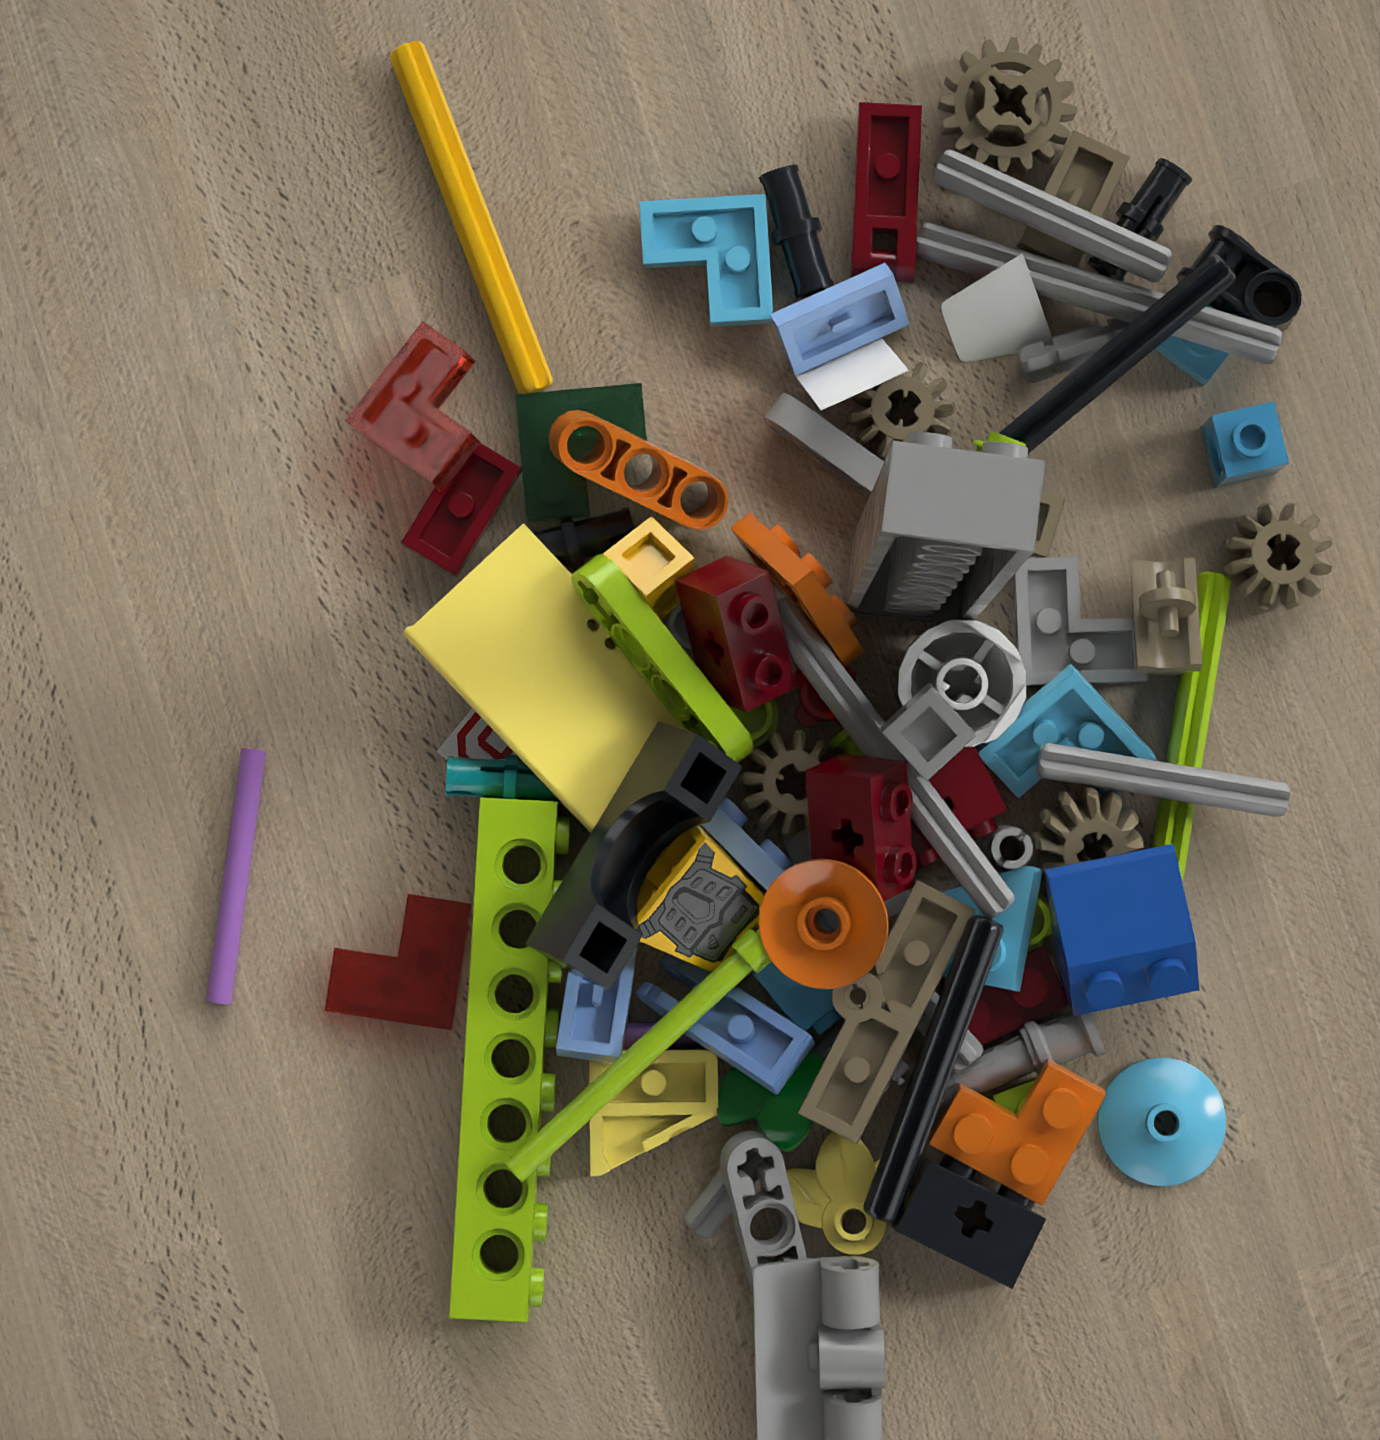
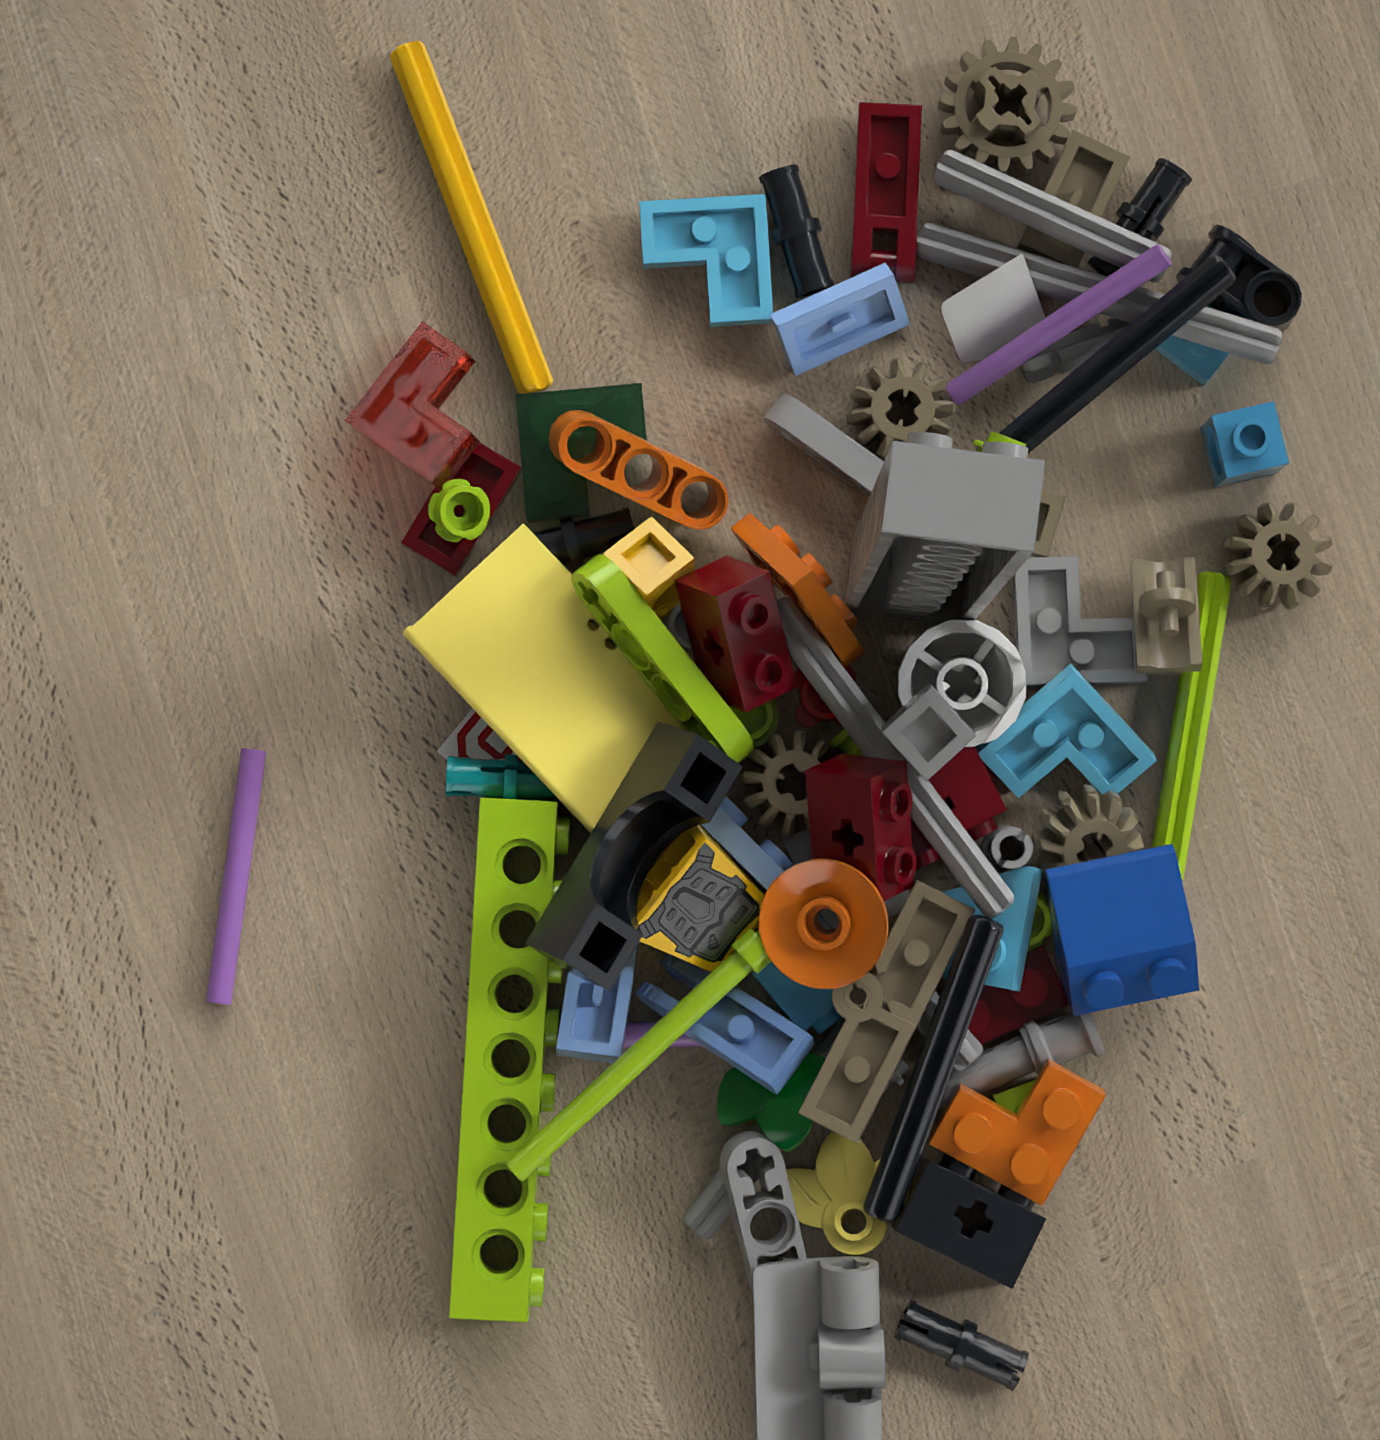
clear red plate [324,894,472,1030] -> none
light yellow wing [589,1049,719,1176] -> none
white sticker [792,338,909,411] -> none
light grey axle [1036,743,1290,817] -> none
medium azure dish [1098,1058,1226,1186] -> none
none -> lime plate [428,479,490,542]
none -> black pin [894,1299,1029,1391]
none -> medium lavender bar [946,244,1172,406]

